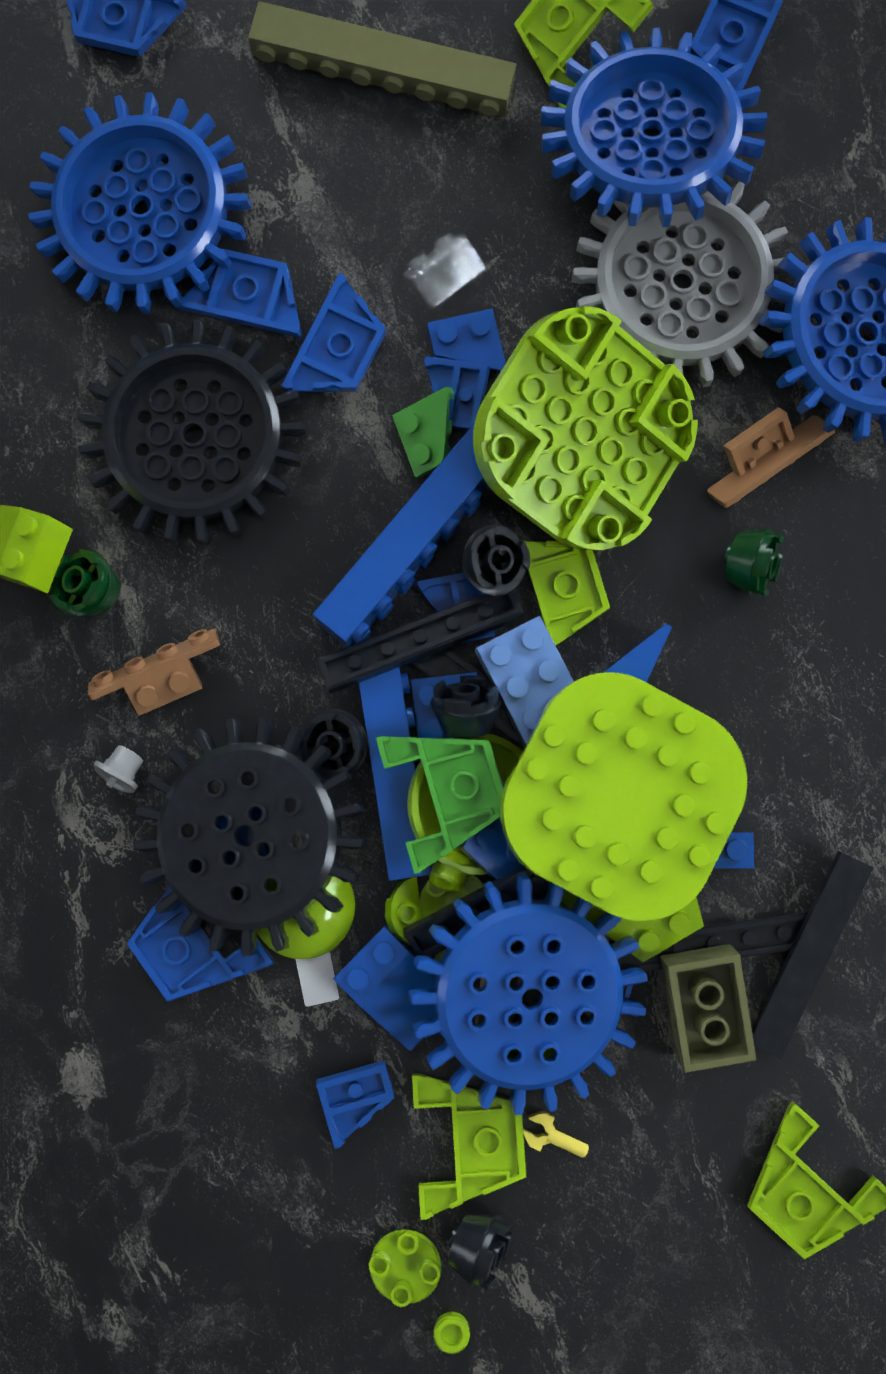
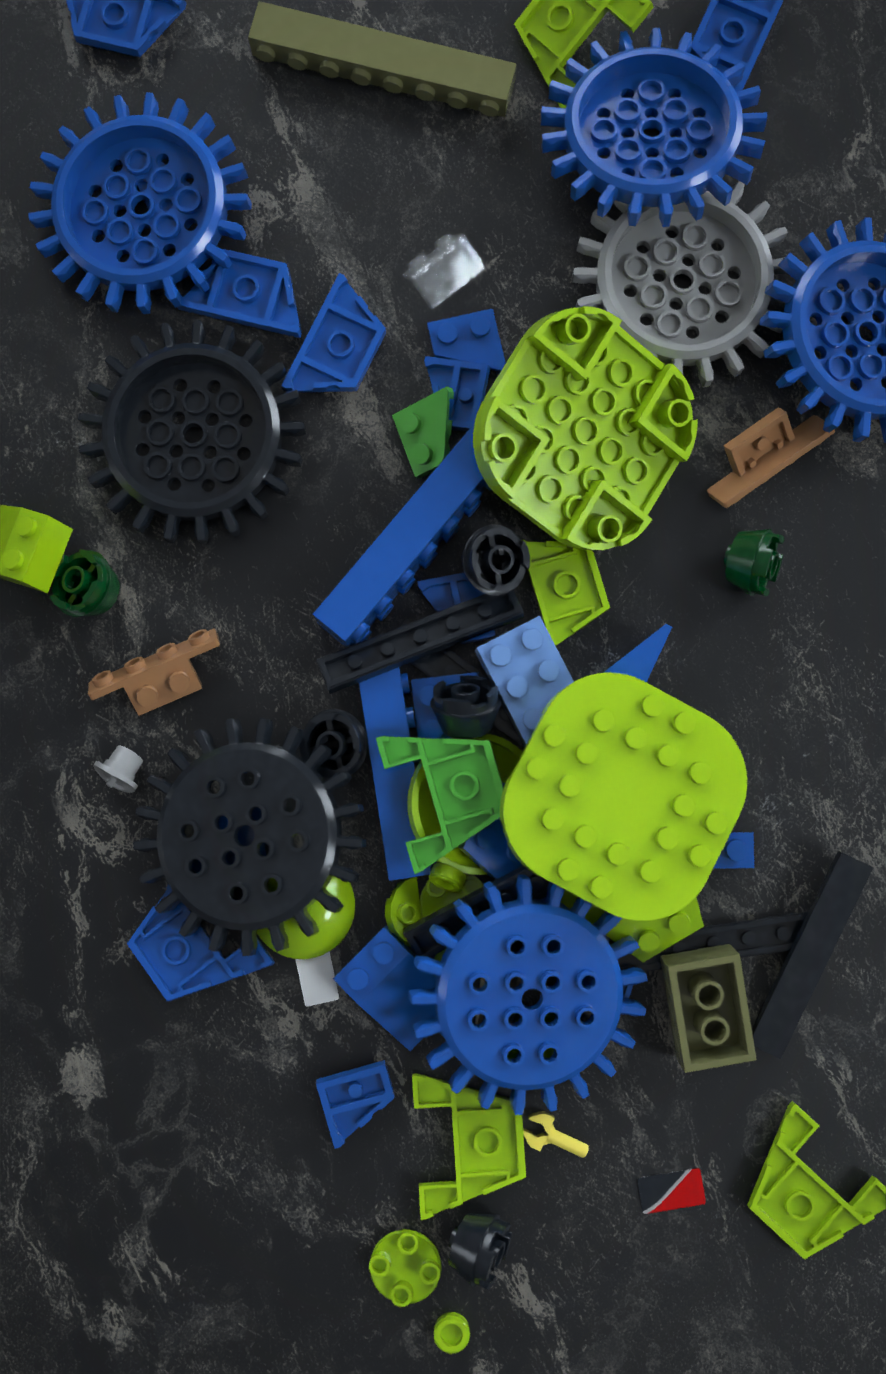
none -> sticker [637,1168,706,1214]

